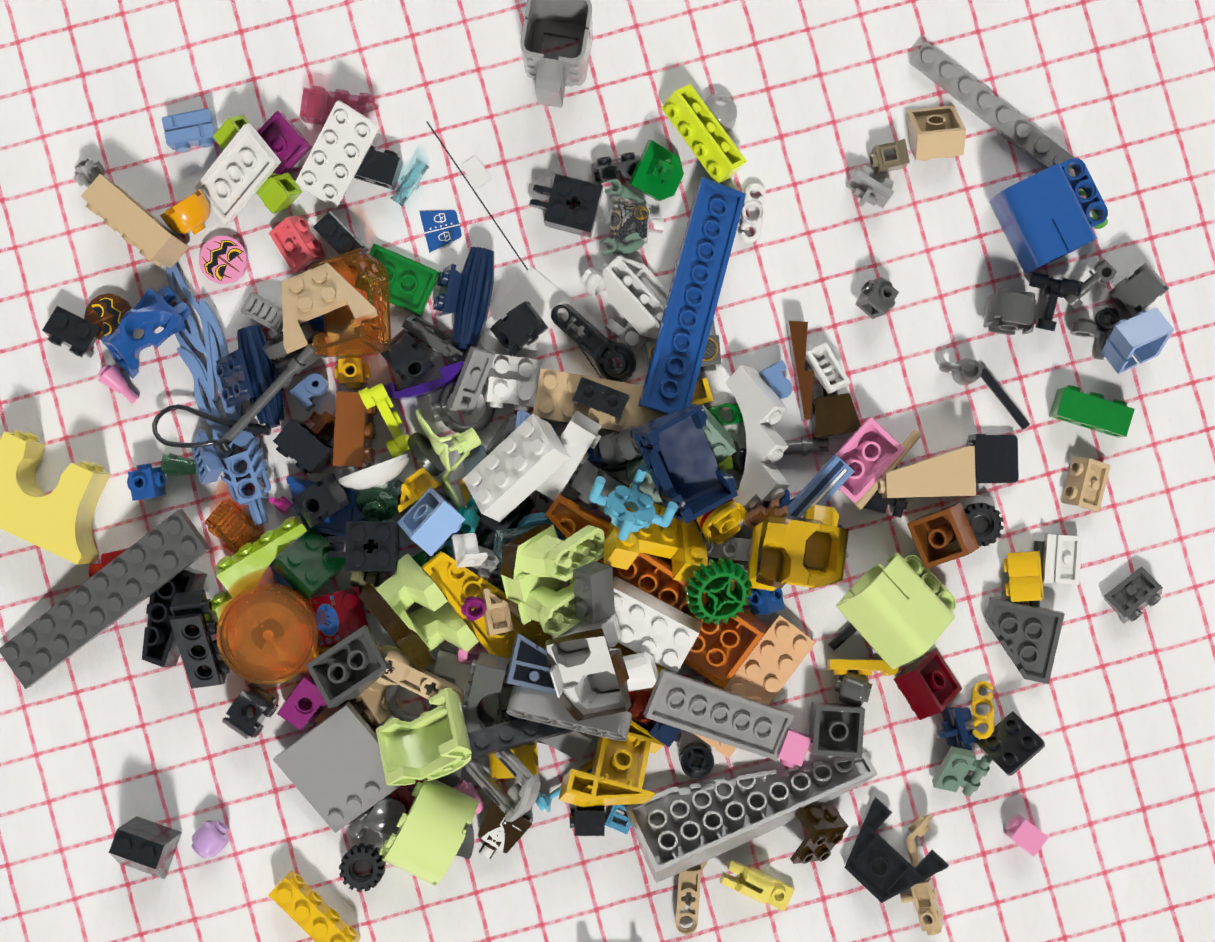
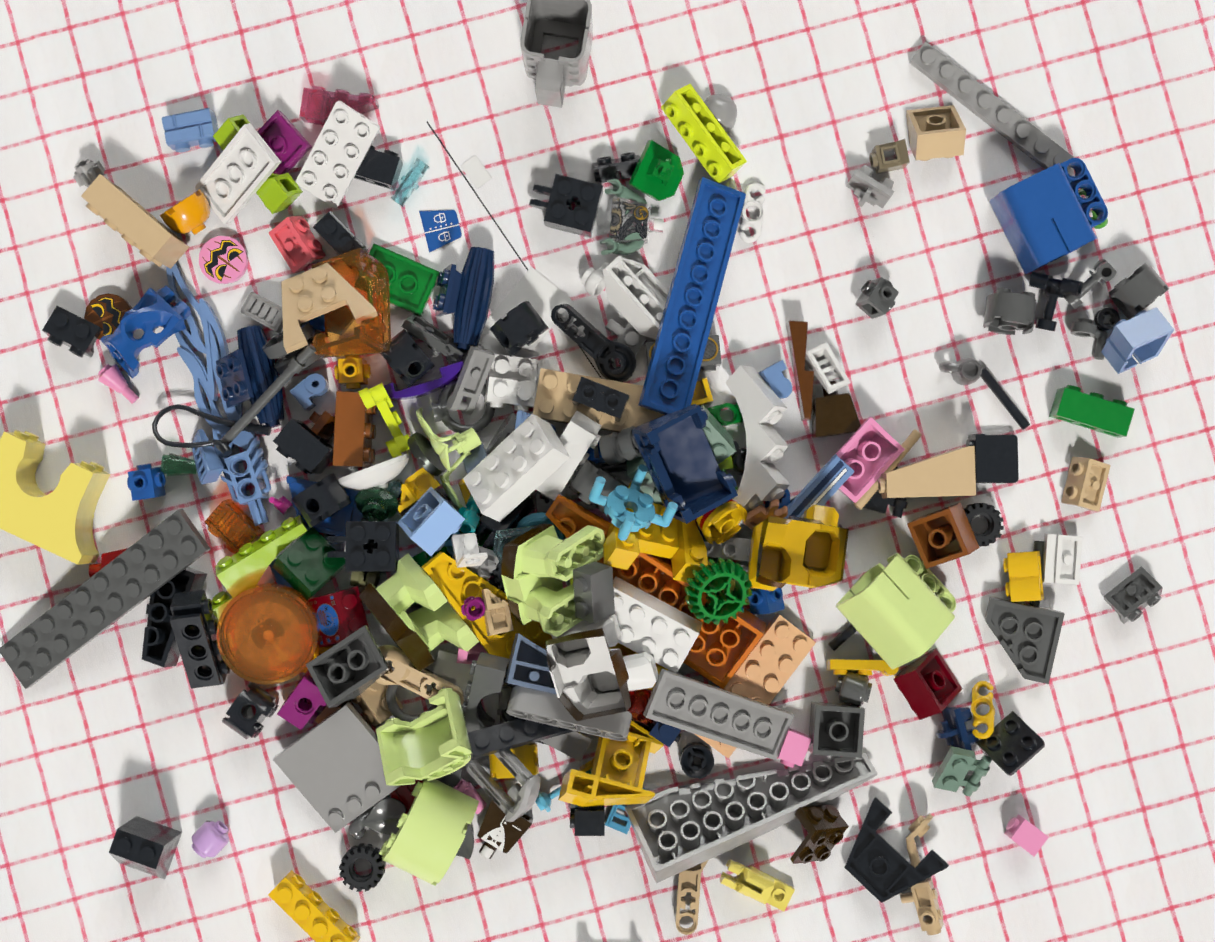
dark grey pin [783,437,829,456] -> none

